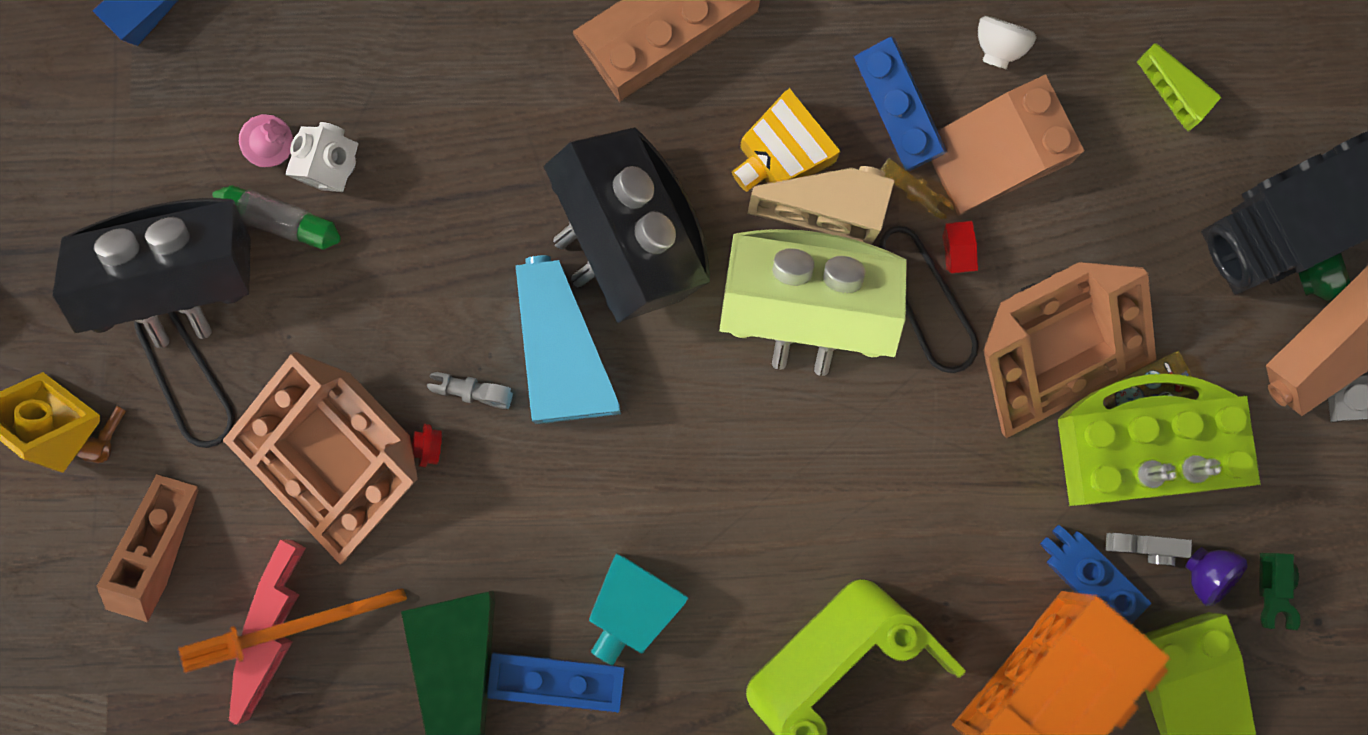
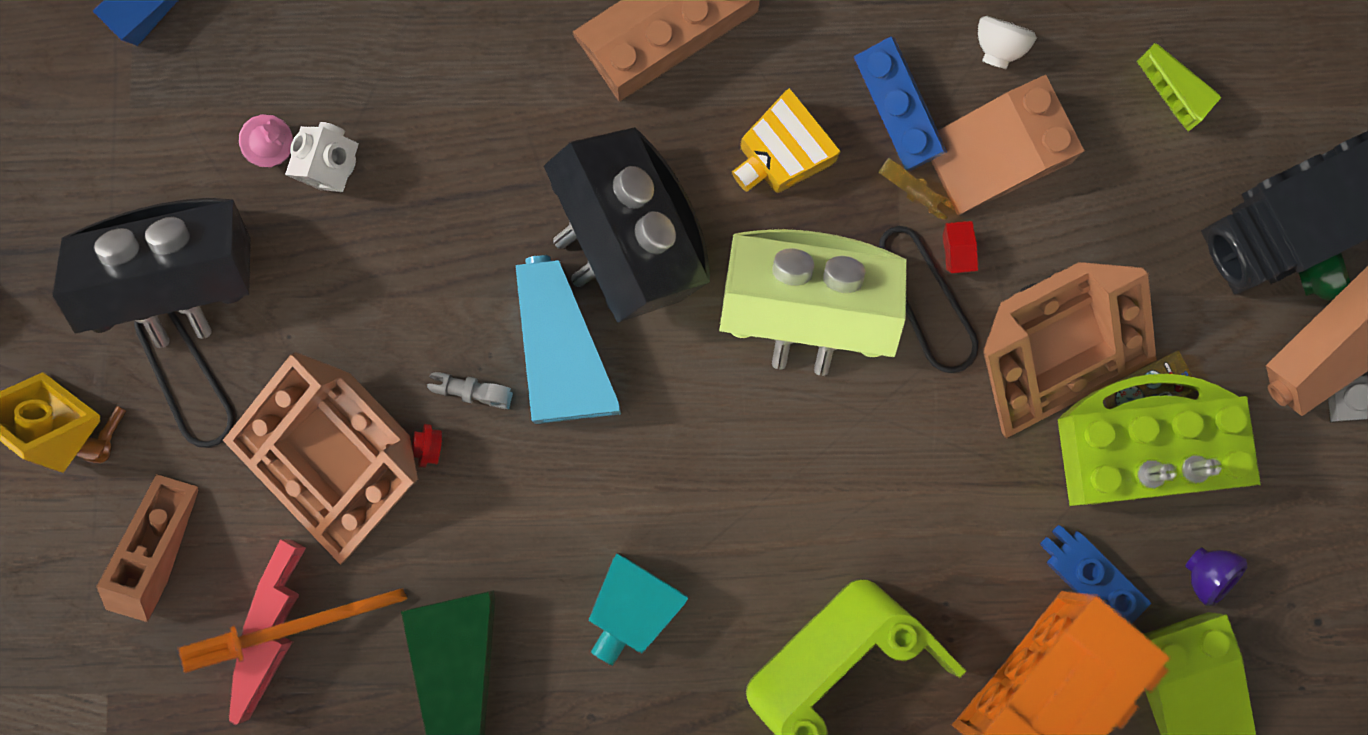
piece [212,185,341,250] -> none
blue plate [487,652,625,712] -> none
tan slope [748,166,894,245] -> none
light grey plate [1106,533,1192,566] -> none
dark green plate [1259,553,1301,630] -> none

